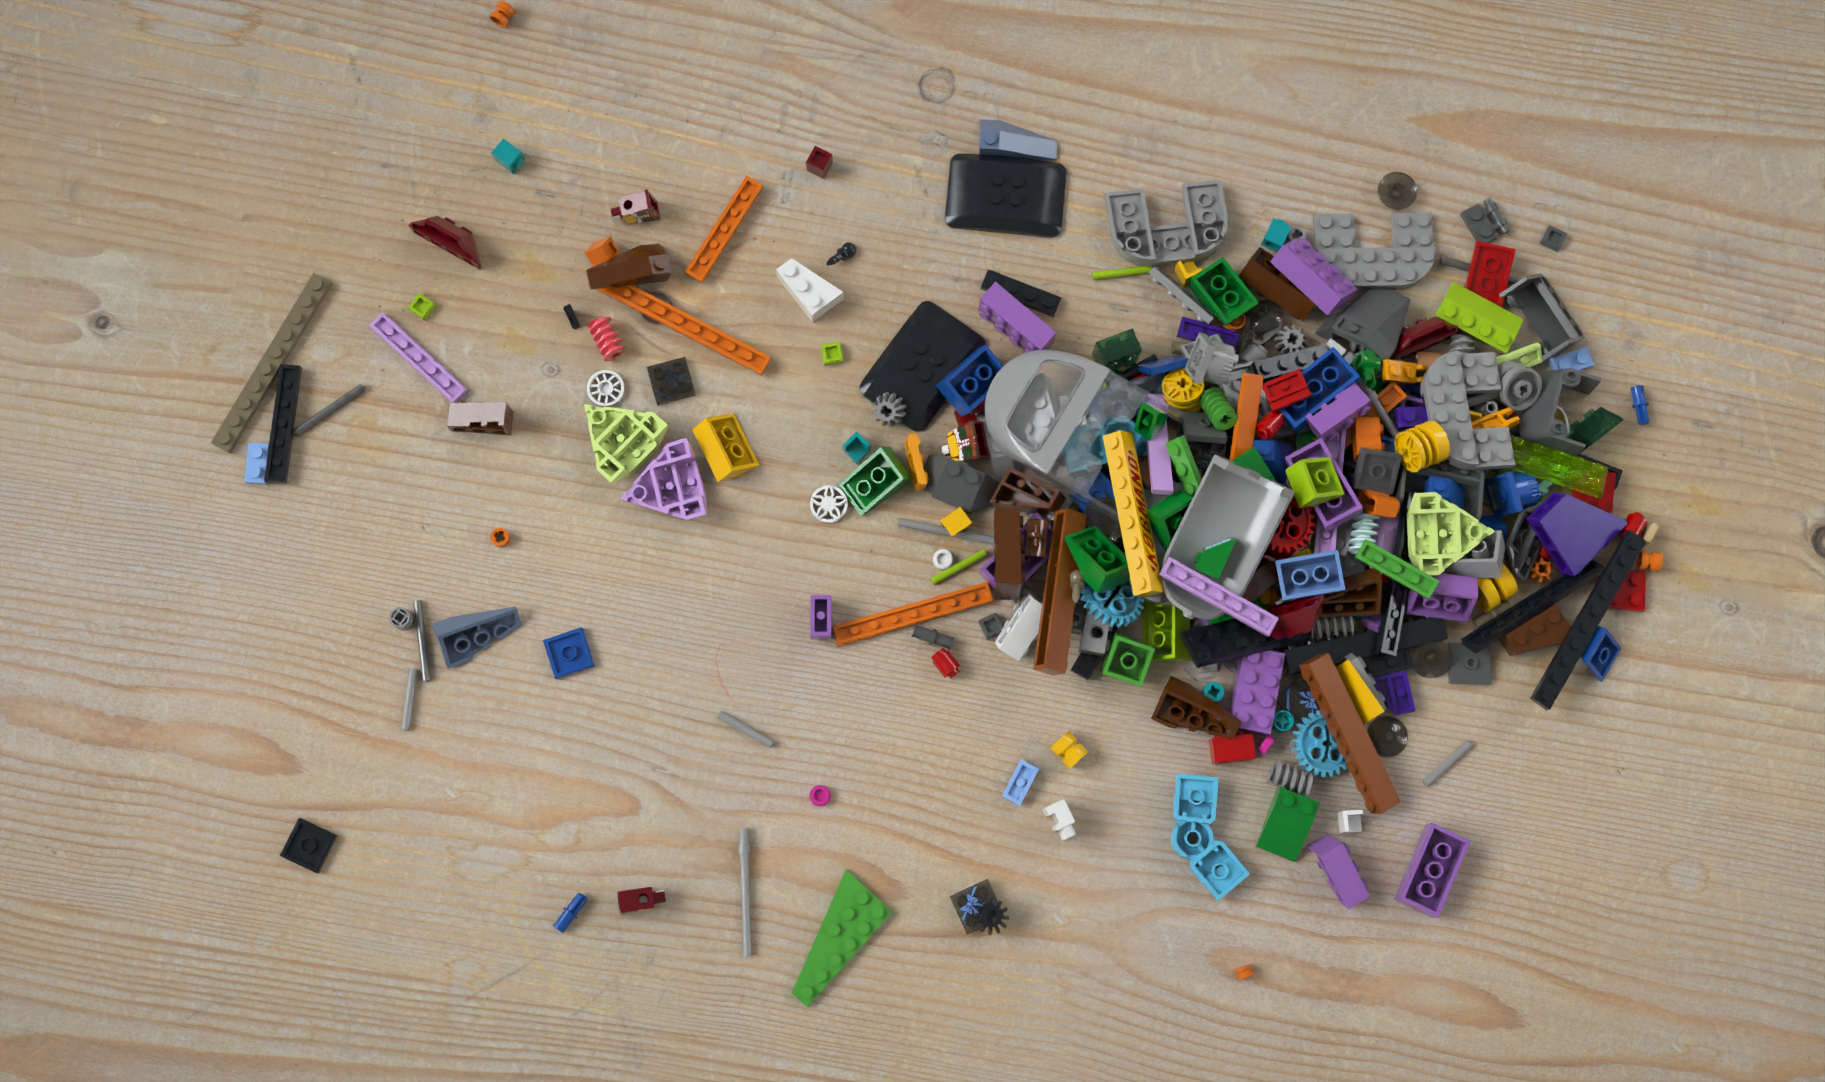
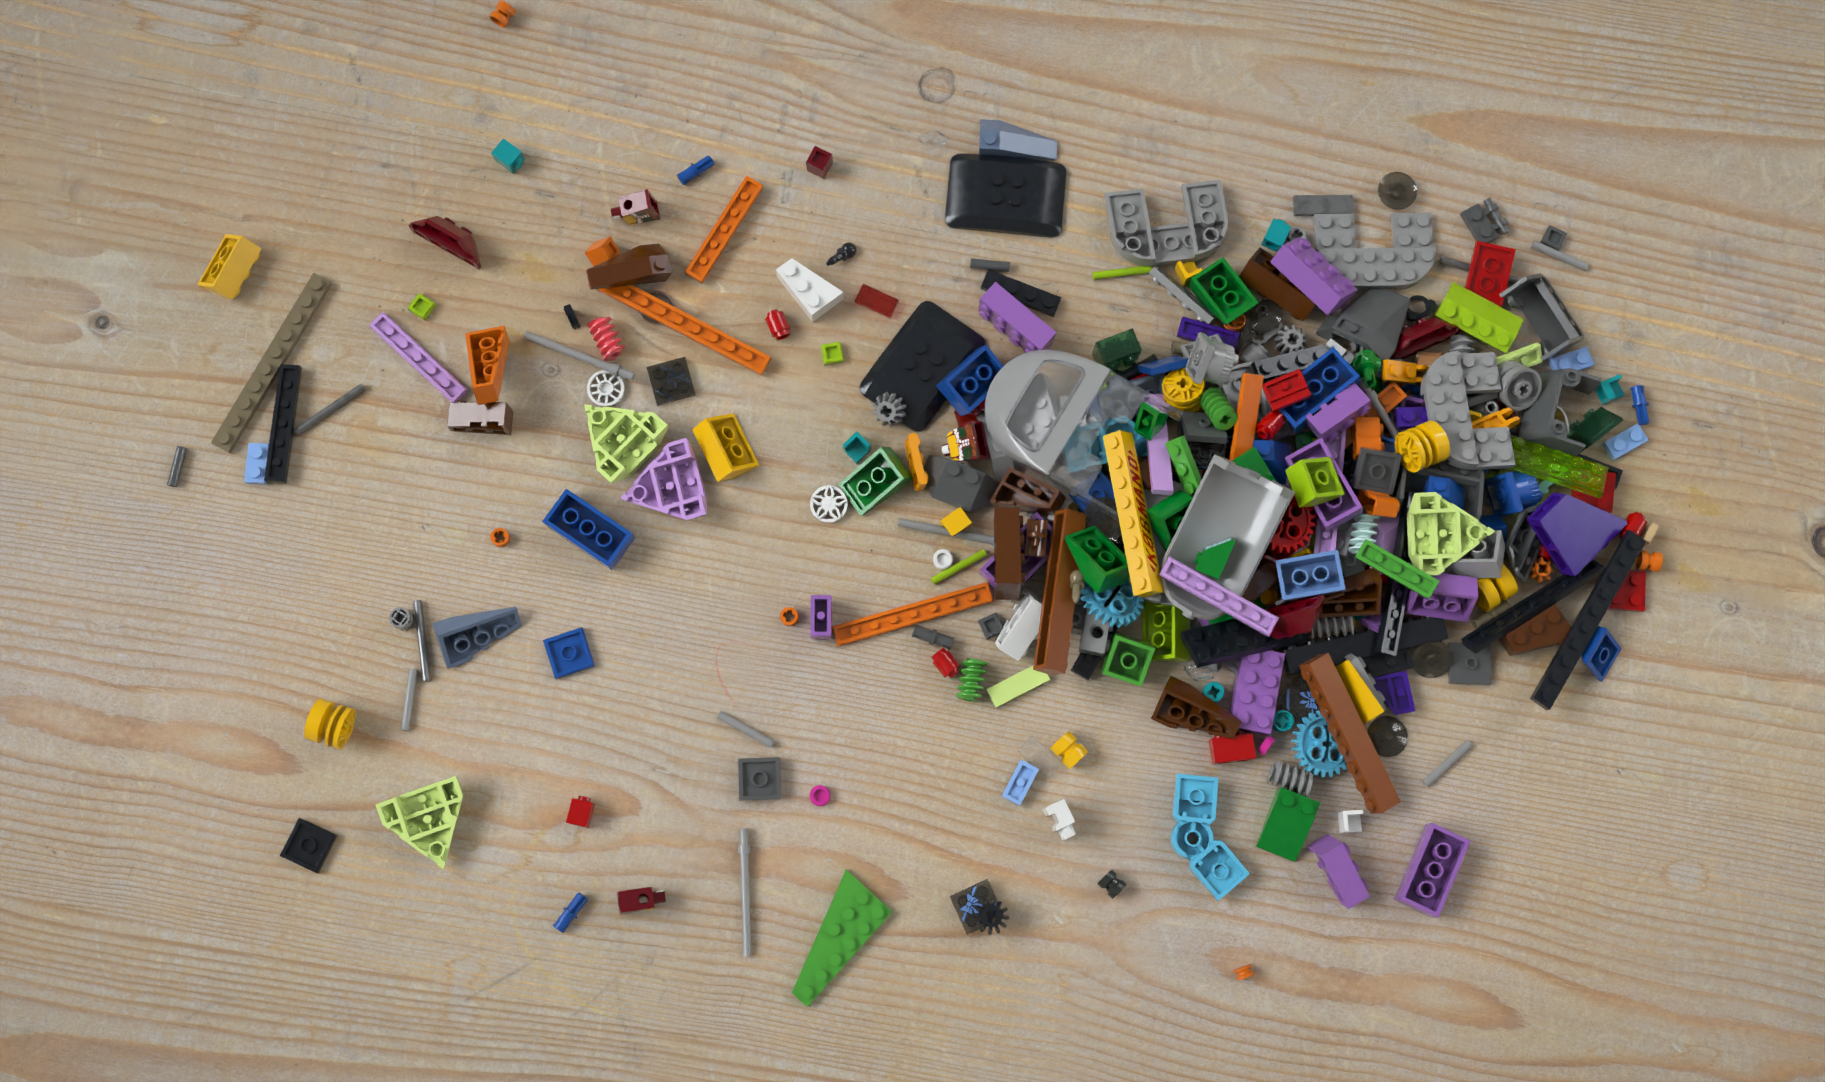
none -> dark grey piece [167,446,187,487]
none -> yellow slope [197,234,262,300]
none -> yellow wheel [304,698,356,750]
none -> yellowish green wedge [376,776,463,870]
none -> orange wedge [465,325,510,405]
none -> light grey bar [524,331,635,380]
none -> blue brick [542,489,635,571]
none -> red brick [566,796,595,828]
none -> blue axle [677,156,714,185]
none -> dark grey plate [738,757,781,801]
none -> red brick [765,309,790,341]
none -> orange bush [780,607,799,626]
none -> clear red tile [855,284,899,319]
none -> bright green piece [956,658,989,703]
none -> dark grey piece [970,258,1010,272]
none -> yellowish green tile [986,665,1050,708]
none -> pearl dark grey wheel [1098,870,1127,899]
none -> flat silver tile [1293,195,1354,216]
none -> black piece [1406,295,1437,321]
none -> light grey bar [1531,240,1589,271]
none -> teal panel [1594,374,1624,405]
none -> light blue plate [1602,423,1648,461]

